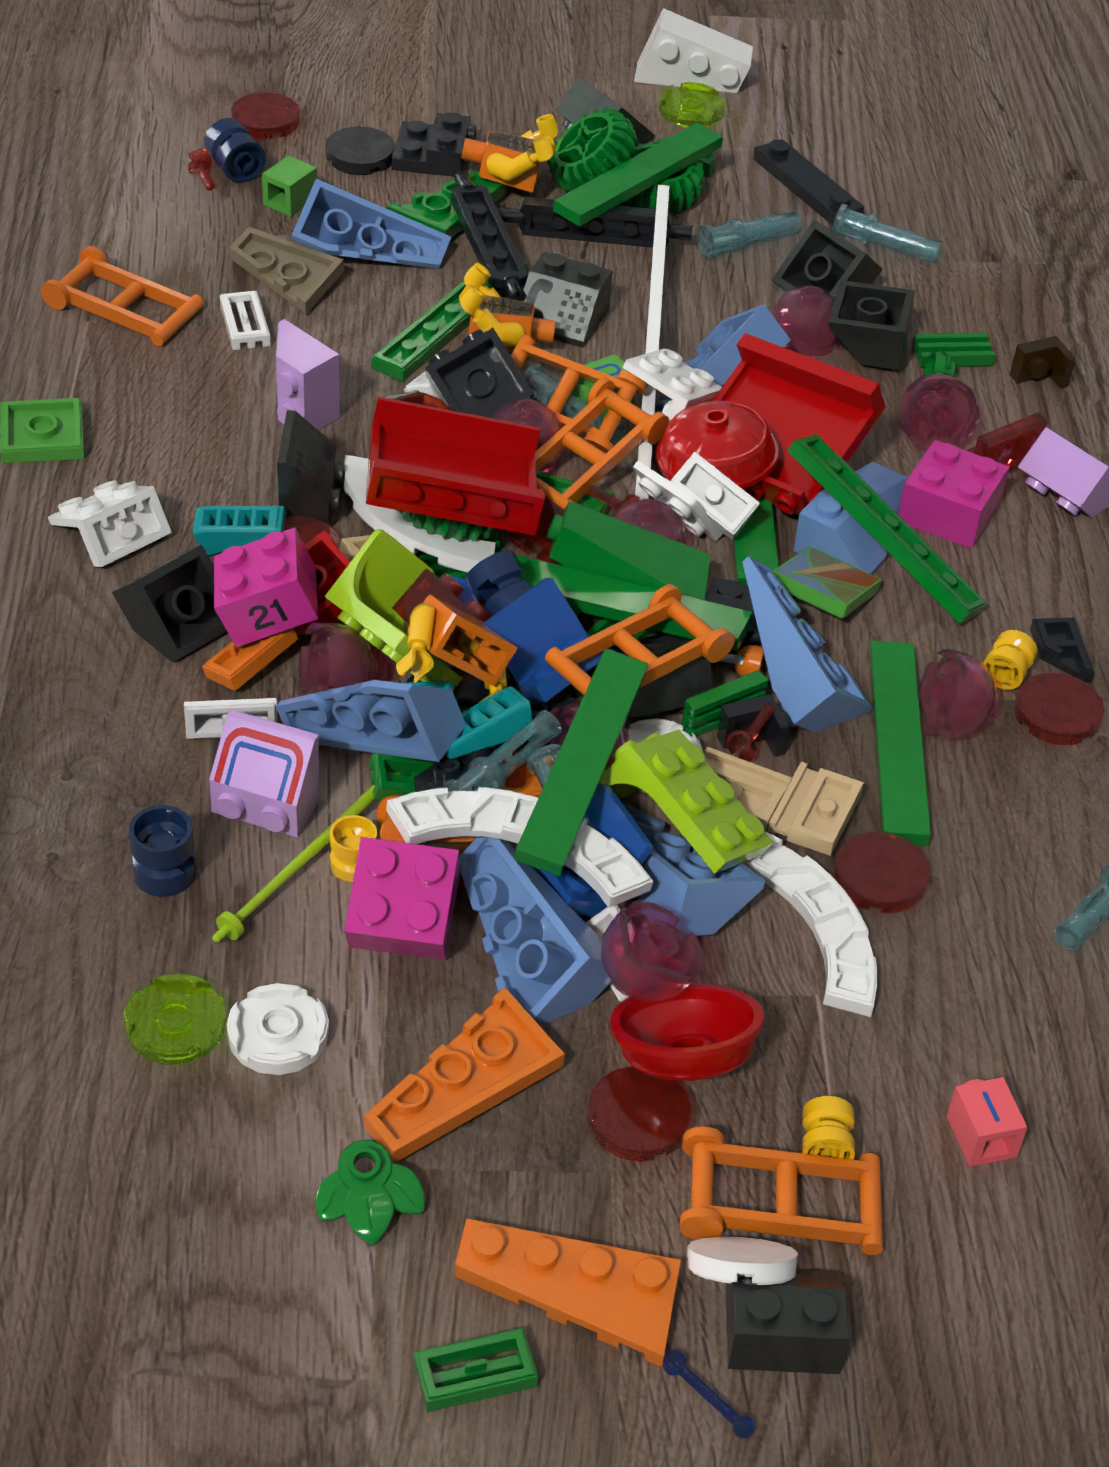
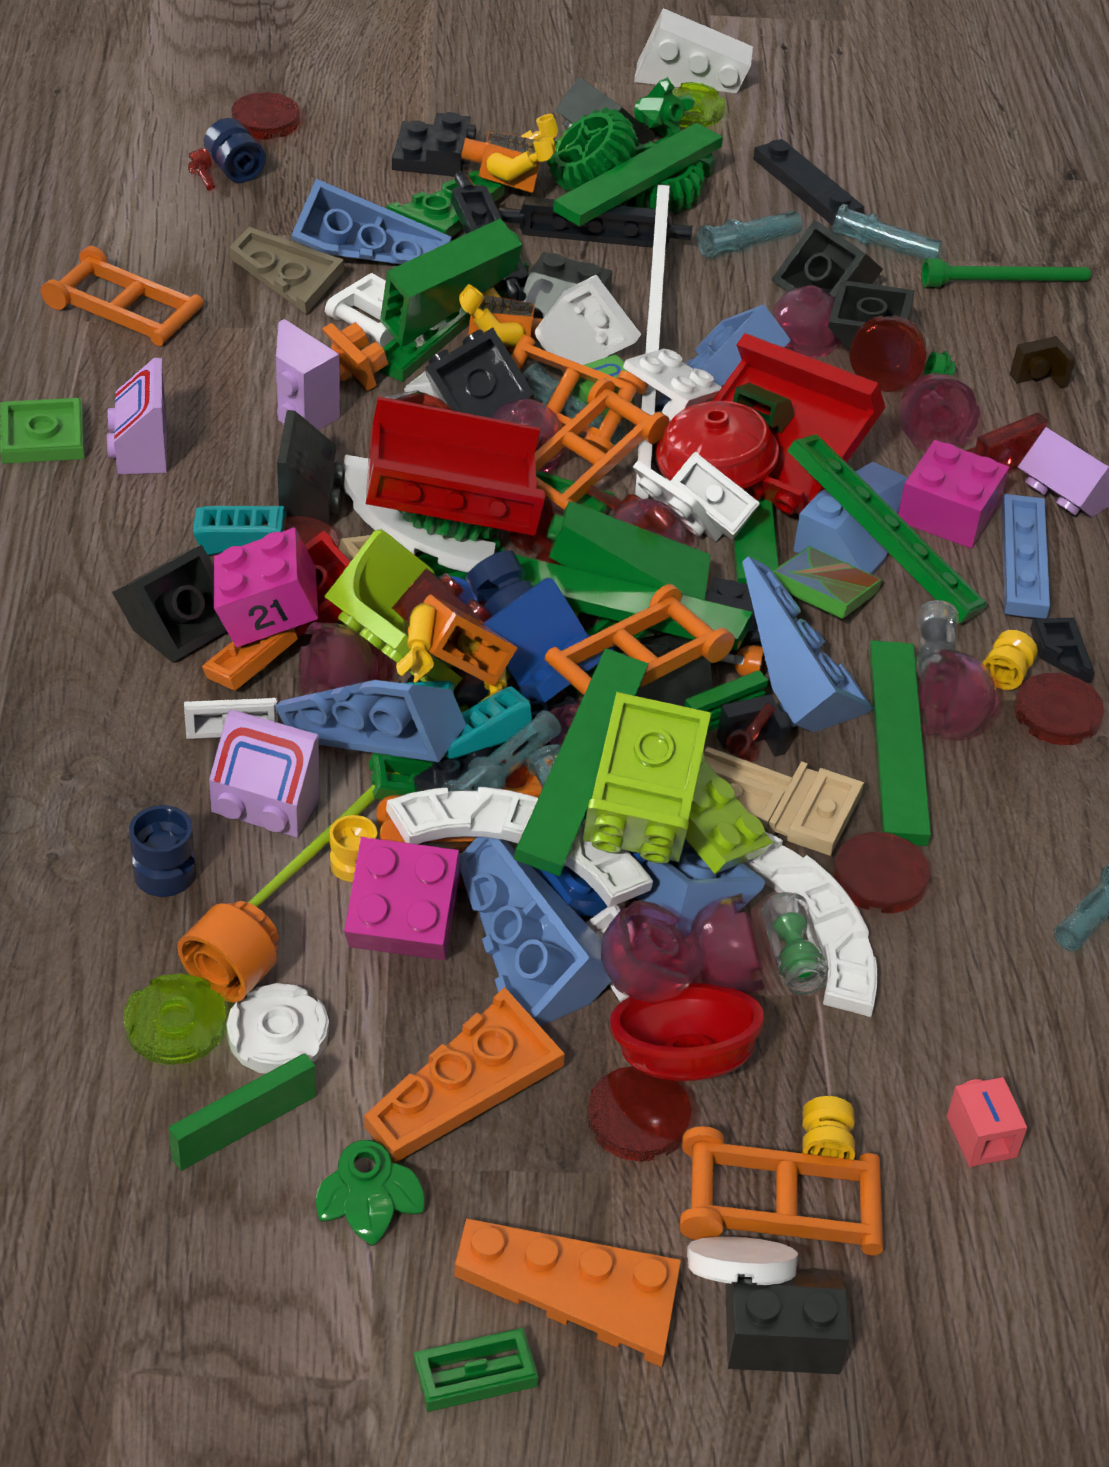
white bracket [48,480,172,567] -> none
white tile [220,291,271,350] -> none
bright green brick [262,155,317,217] -> none
black tile [325,126,395,175] -> none
clear blue hinge [663,1350,755,1439] -> none
green tile [912,333,995,367] -> none
none -> lavender slope [107,358,167,474]
none -> green tile [168,1053,316,1171]
none -> orange piece [177,901,279,1003]
none -> orange hips [322,322,388,391]
none -> white plate [325,273,394,347]
none -> green slope [380,219,523,347]
none -> white bracket [535,275,641,374]
none -> lime bracket [583,692,711,863]
none -> clear red hand [632,506,676,535]
none -> green rock [634,77,695,137]
none -> clear pink cylinder [682,892,765,994]
none -> piece [733,383,795,433]
none -> clear piece [760,892,829,995]
none -> clear red tile [849,315,927,392]
none -> clear piece [915,600,960,688]
none -> green piece [921,258,1092,288]
none -> medium blue plate [1001,494,1050,618]

